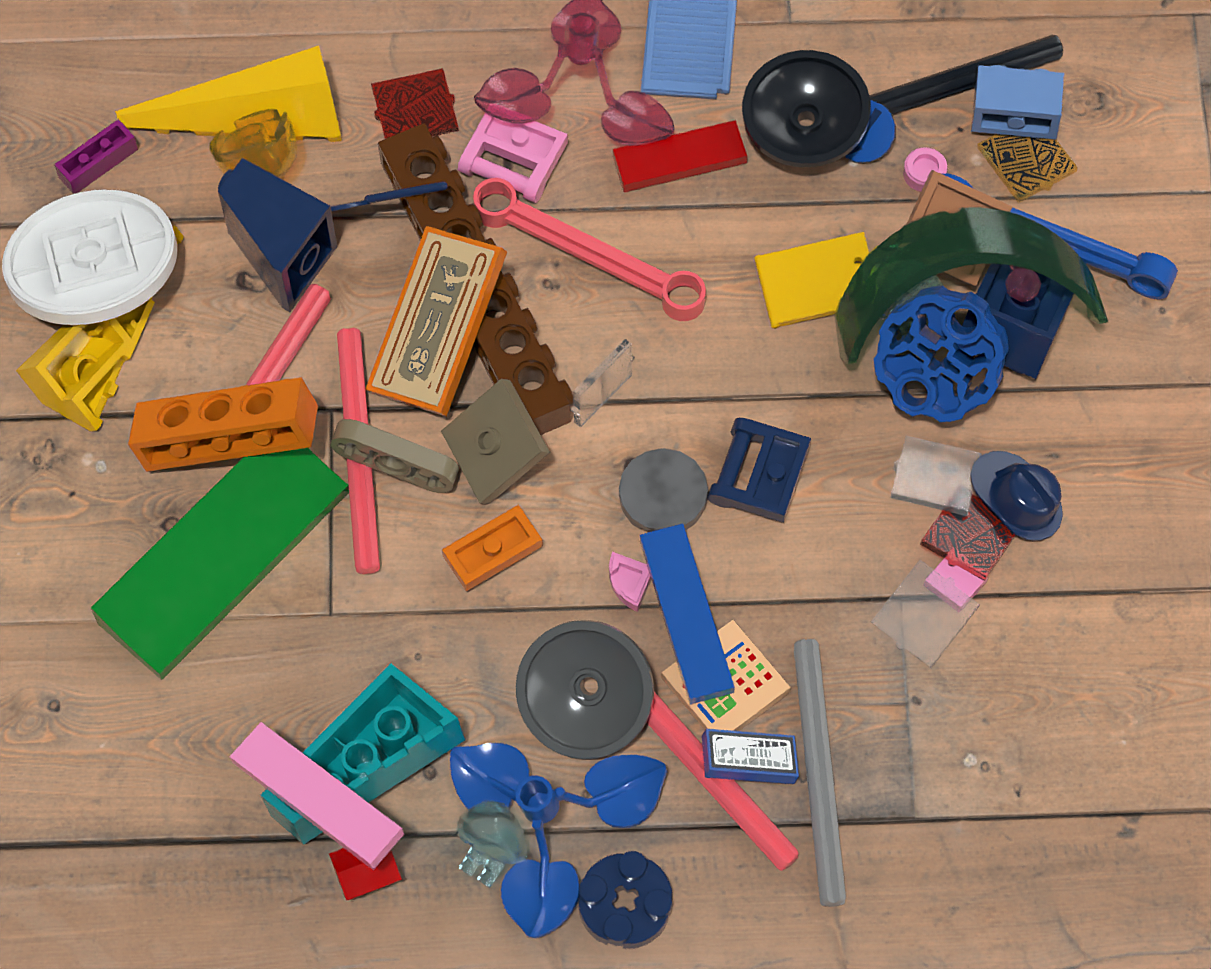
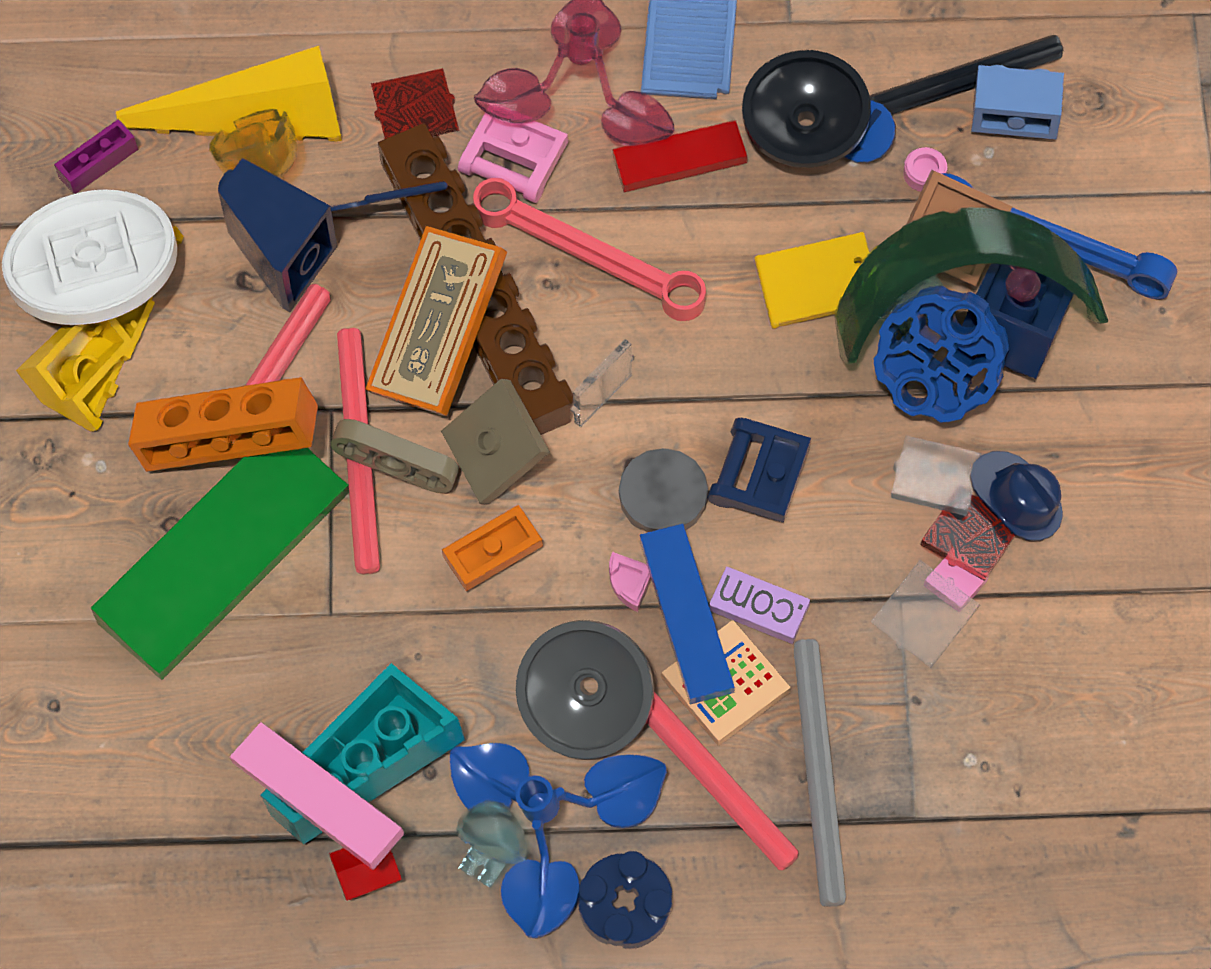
tile [701,729,799,784] -> none
clear yellow piece [977,134,1078,204] -> none
none -> lavender tile [709,566,810,644]

